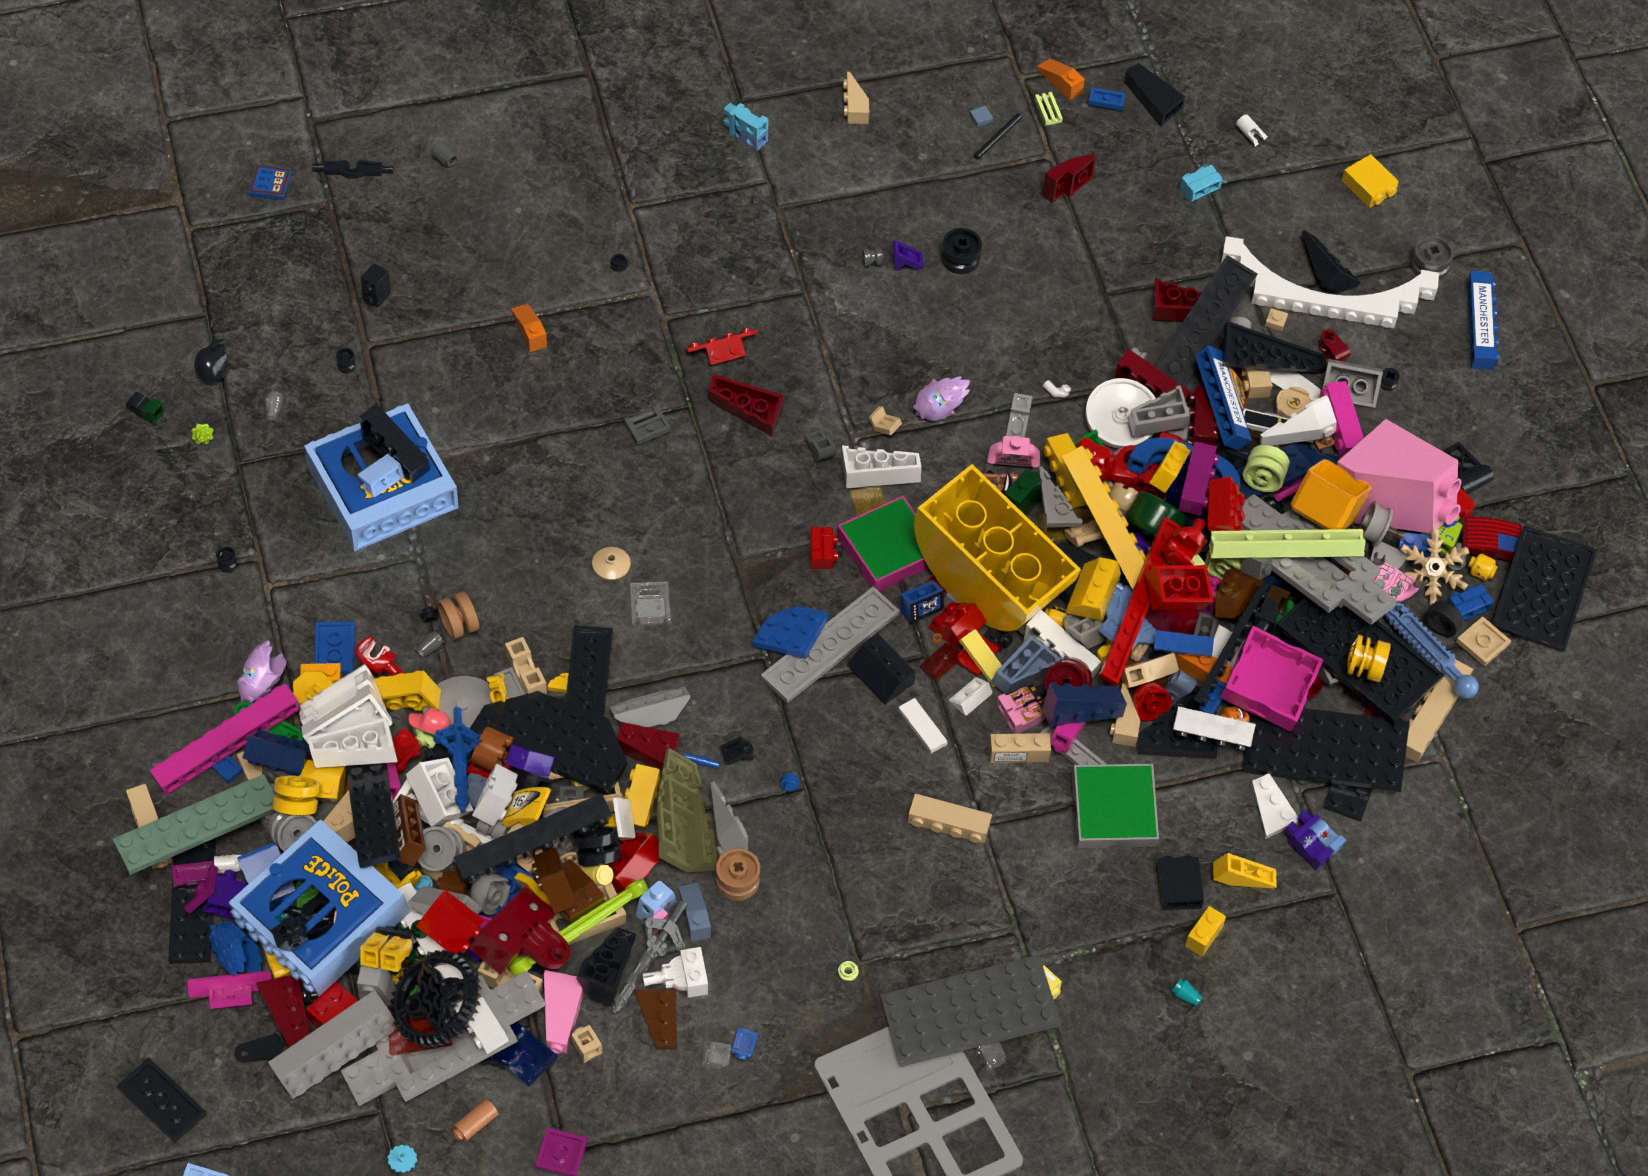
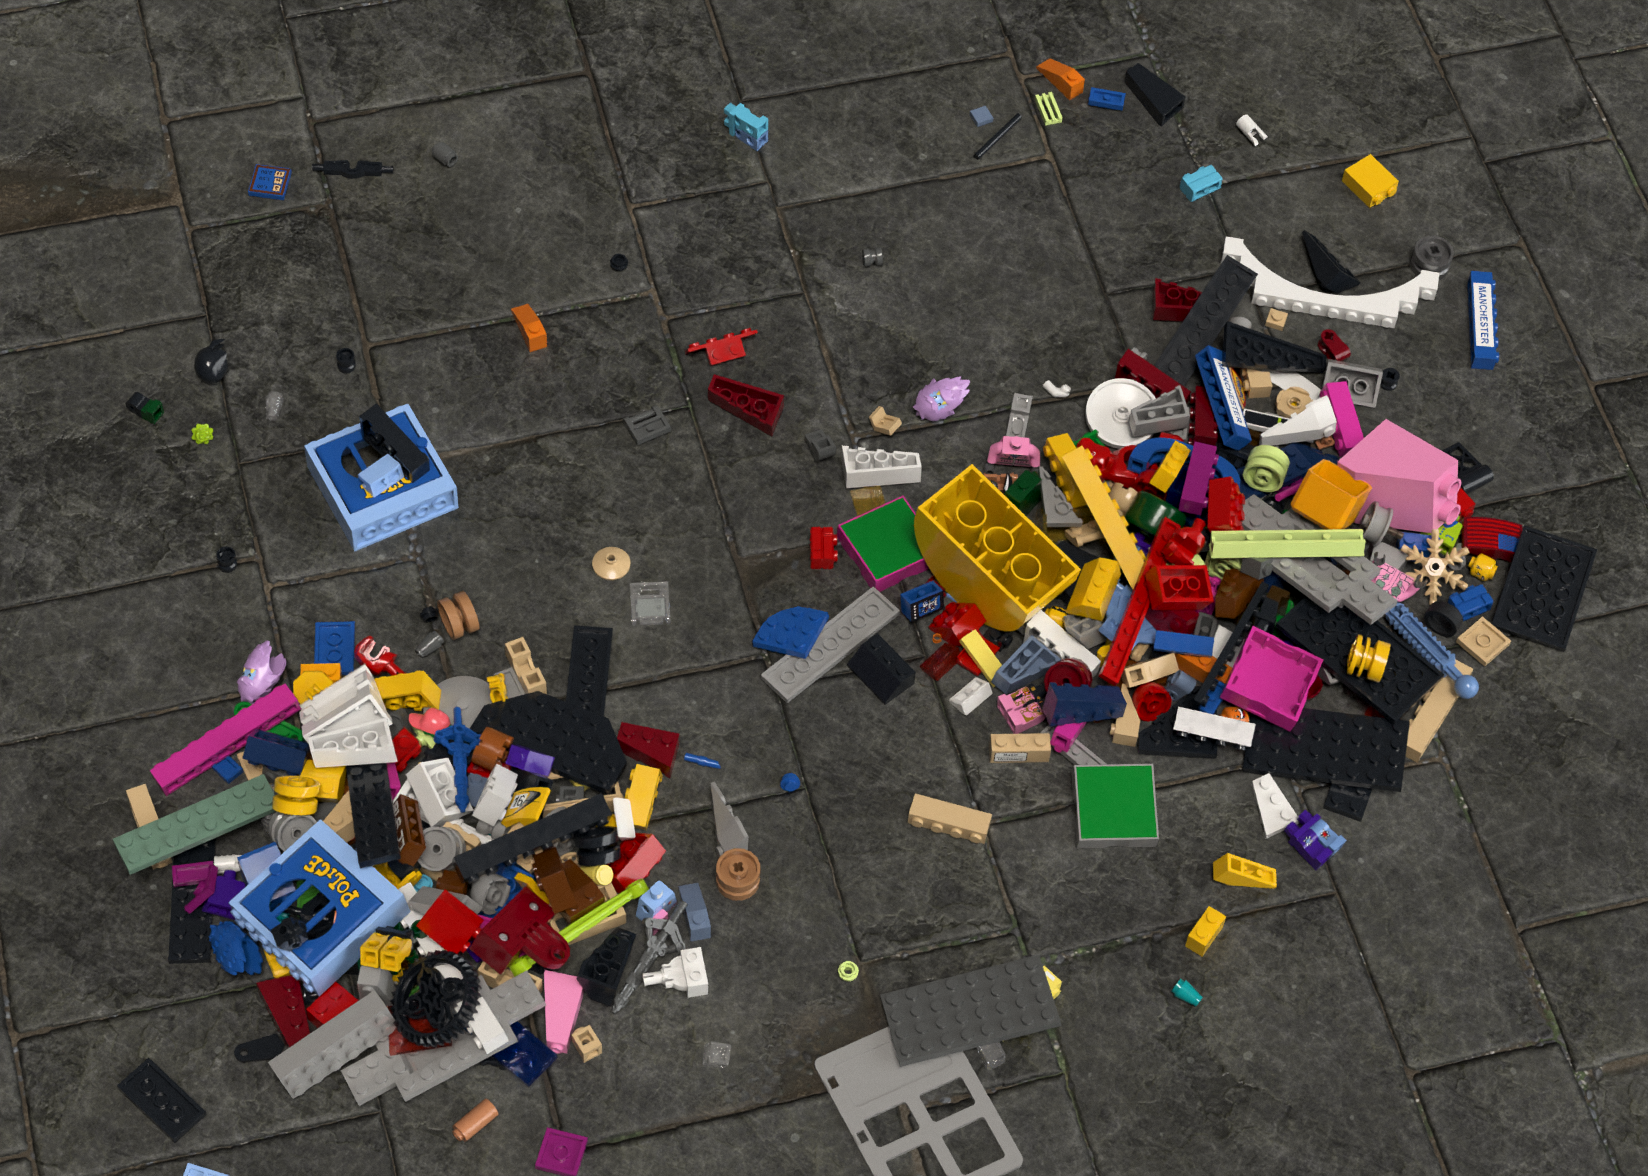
dark pink bracket [187,971,272,1009] -> none
black brick [360,263,391,308] -> none
medium azure piece [388,1145,417,1173] -> none
yellow tile [547,673,569,693] -> none
light grey wedge [610,687,690,728] -> none
reddish brown wing [635,989,677,1050] -> none
olive wedge [656,748,717,872] -> none
black bracket [720,736,754,765] -> none
blue bracket [730,1027,759,1060] -> none
tan slope [843,72,869,124] -> none
dark purple slope [893,240,924,271] -> none
white tile [898,698,948,753] -> none
black wheel [941,228,982,274] -> none
dark red slope [1042,154,1096,204] -> none
black brick [1156,855,1204,910] -> none

